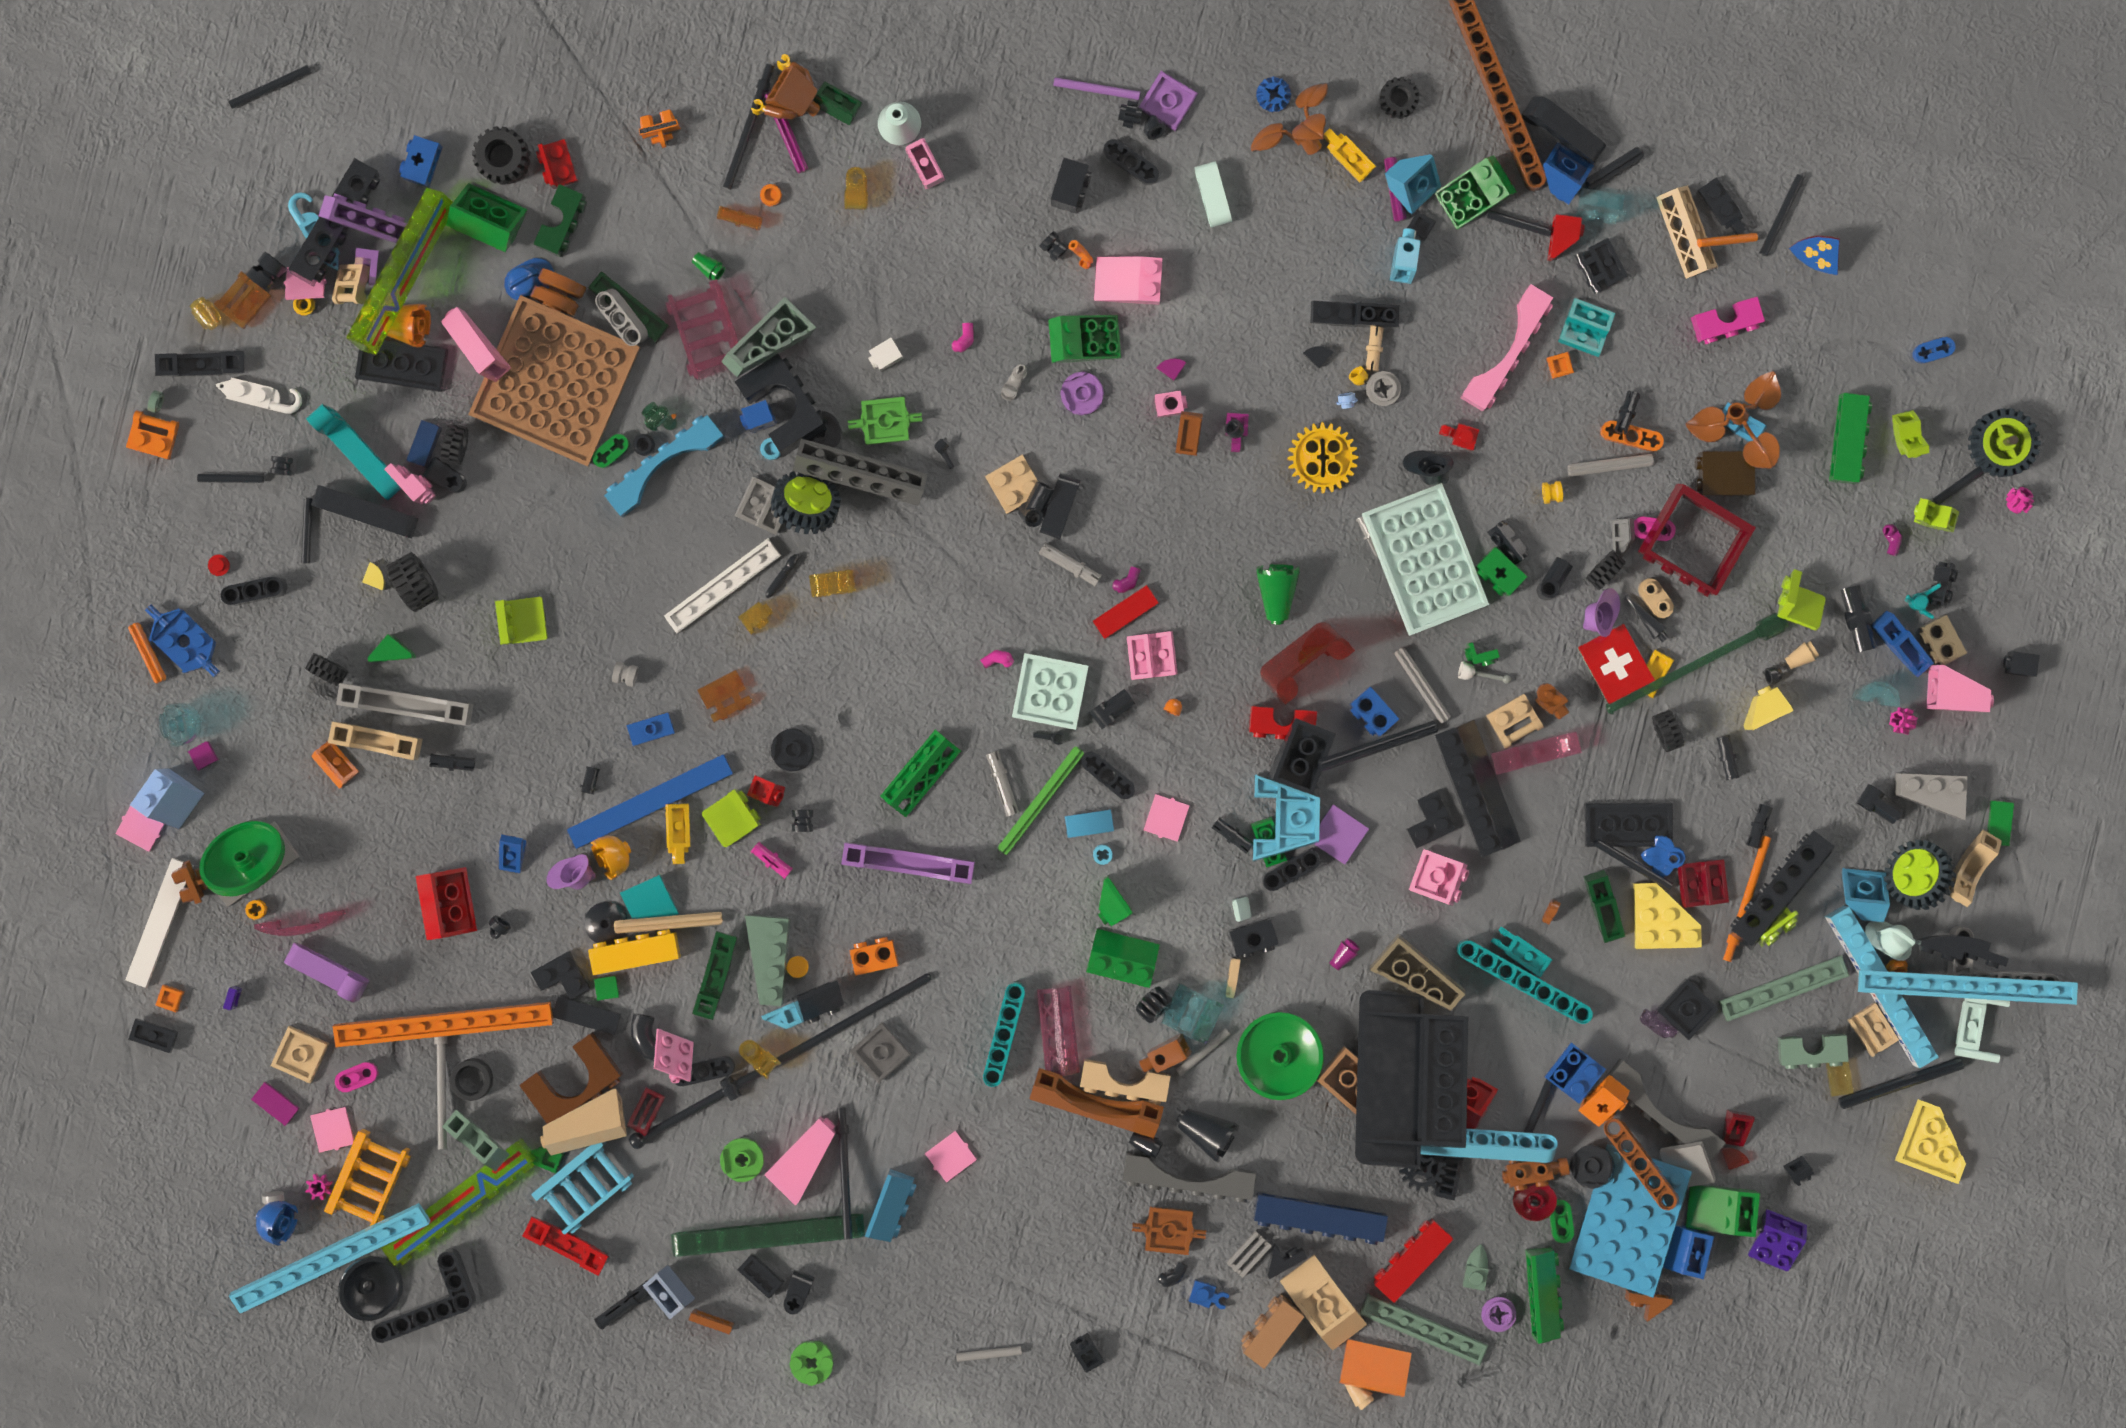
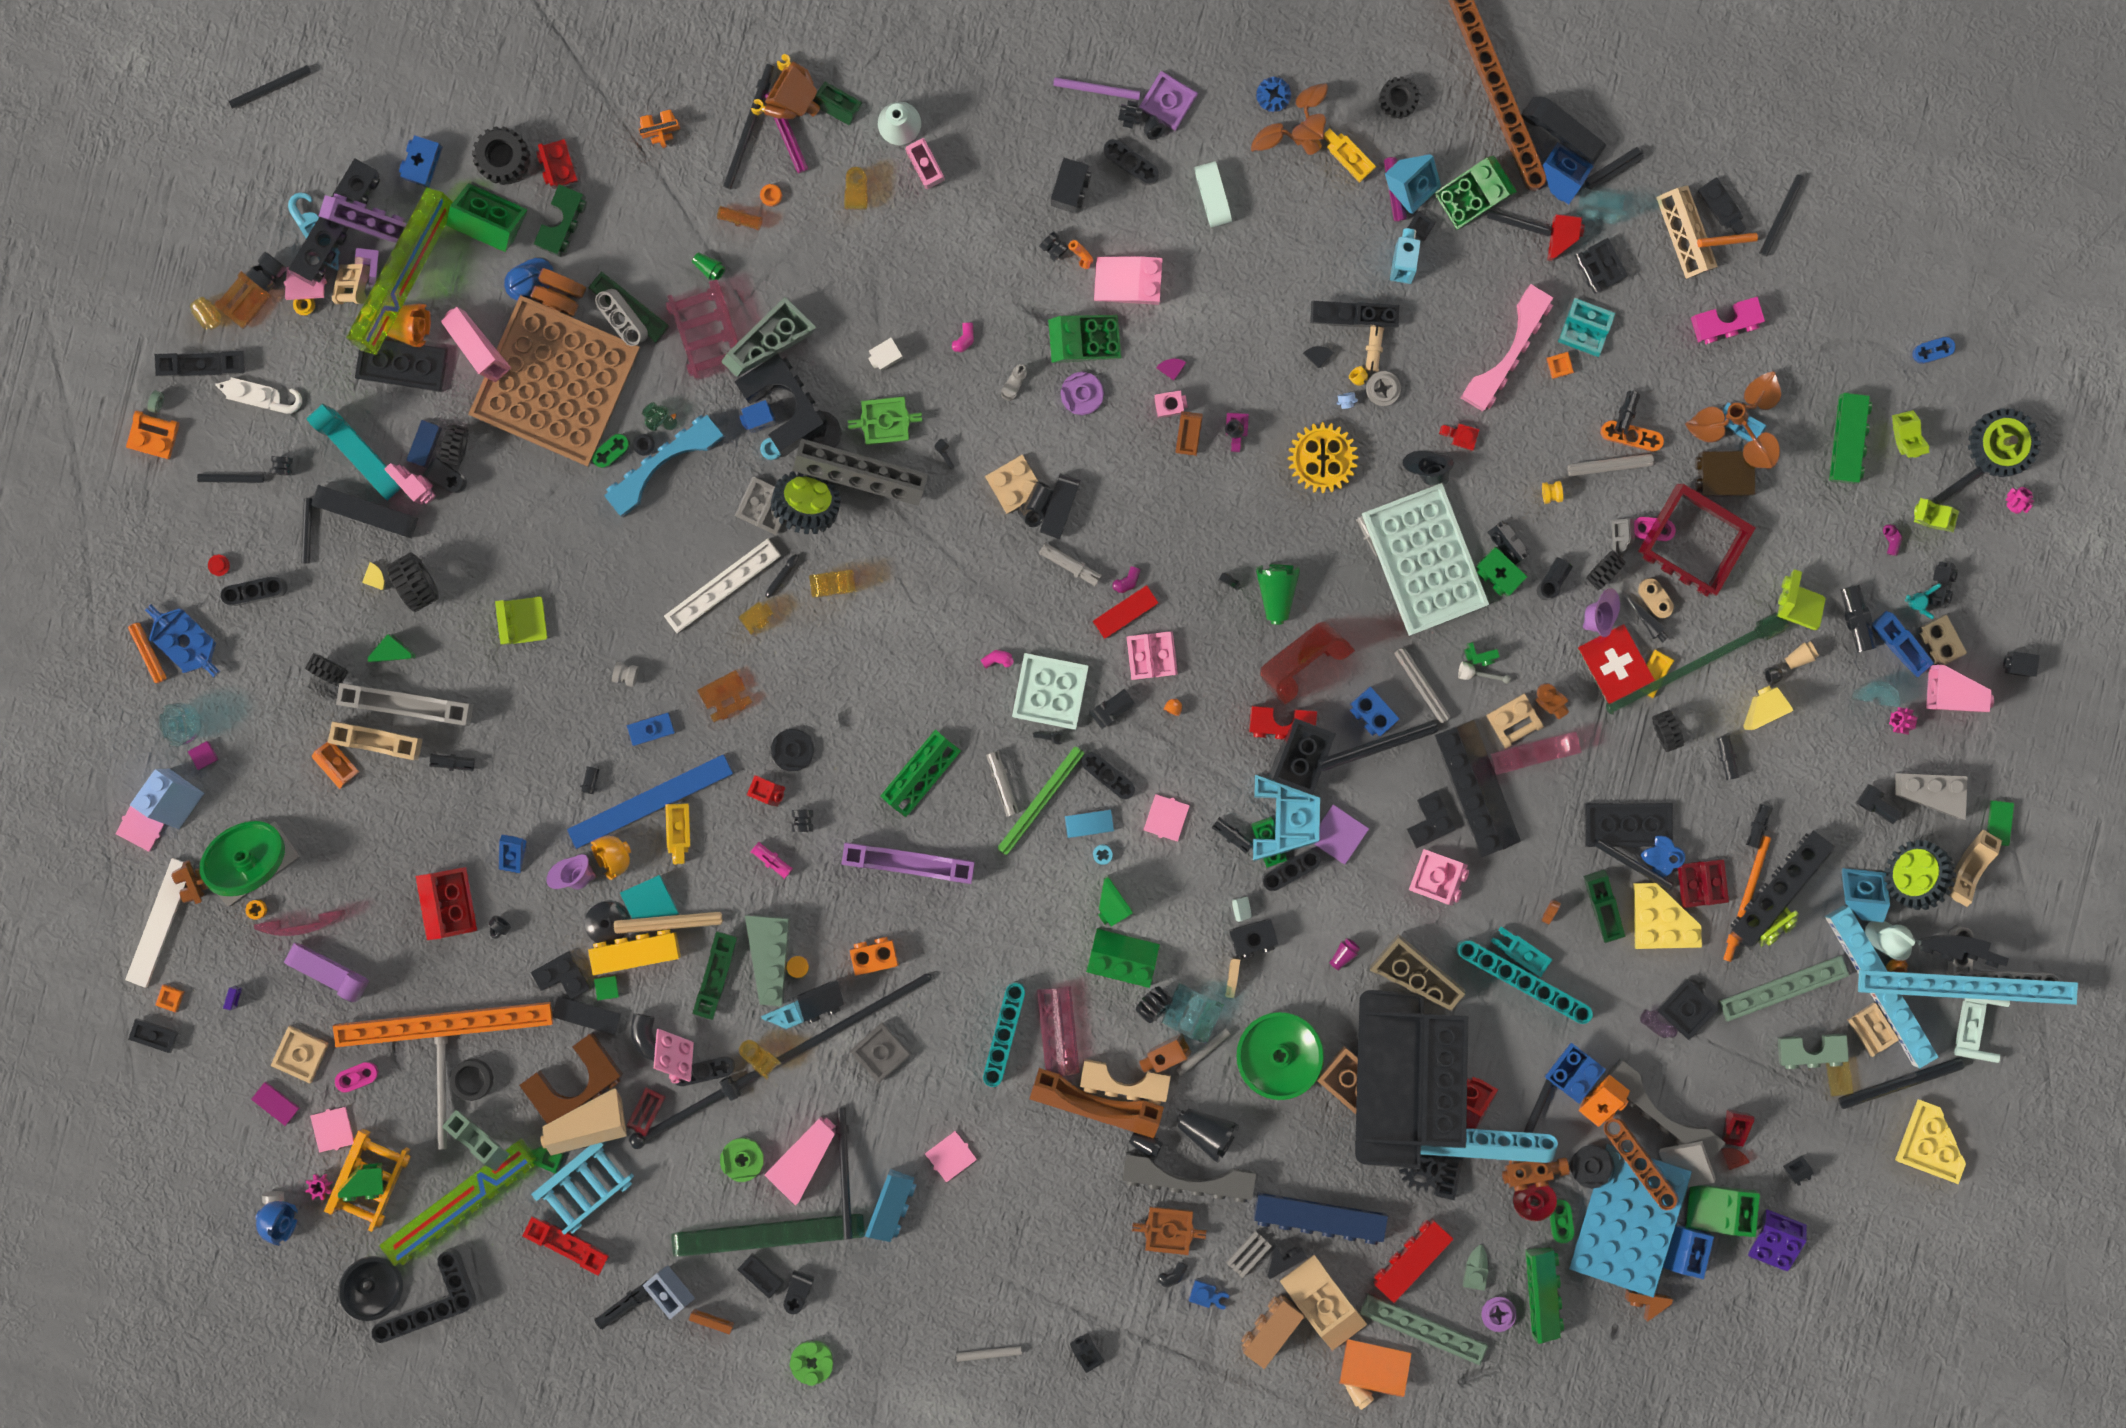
medium azure plate [229,1203,430,1314] -> none
lime bracket [702,789,761,847] -> none
blue shield [1789,236,1840,275] -> none
none -> green slope [338,1163,384,1201]
none -> black tile [1218,573,1241,590]

